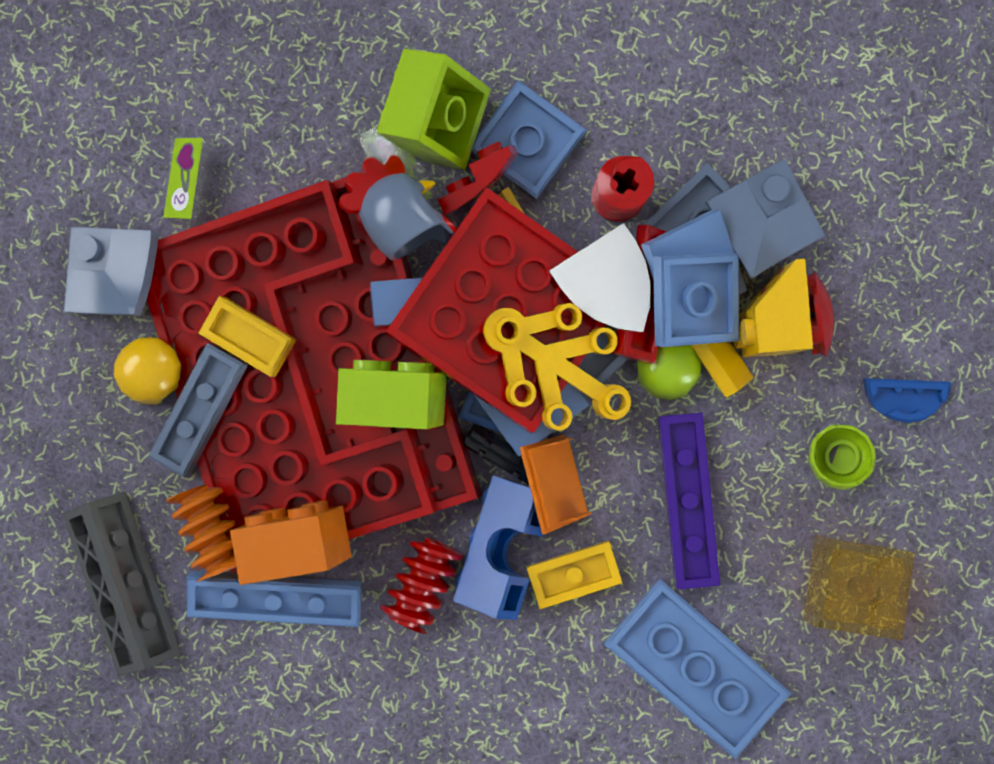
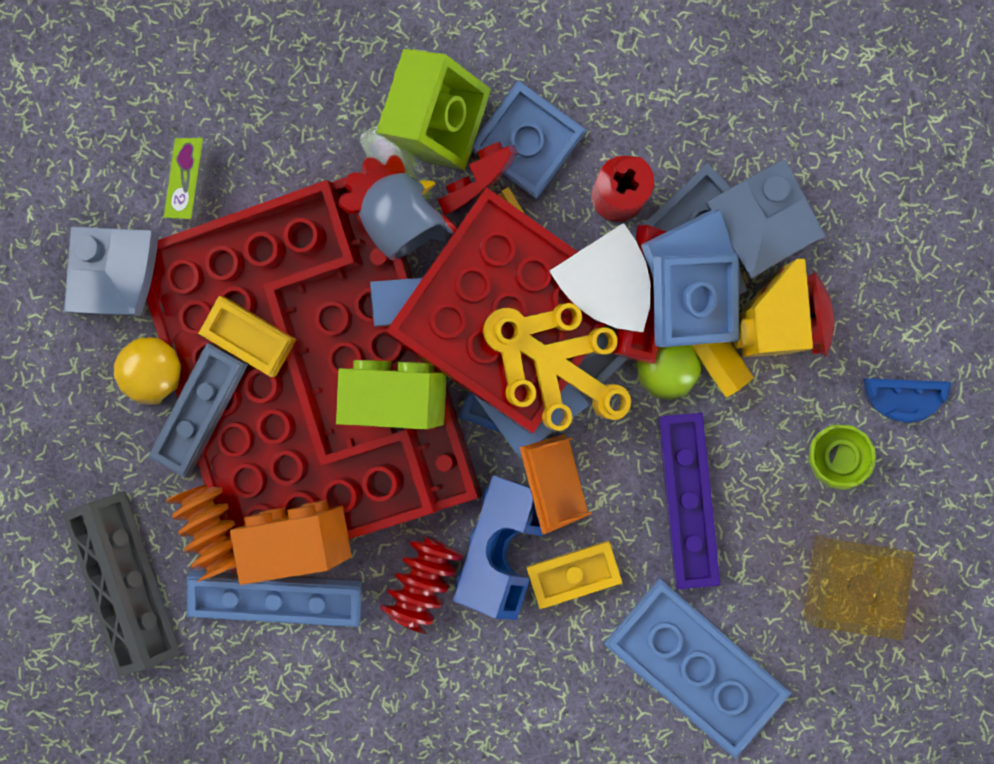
black axle [463,425,529,485] -> none

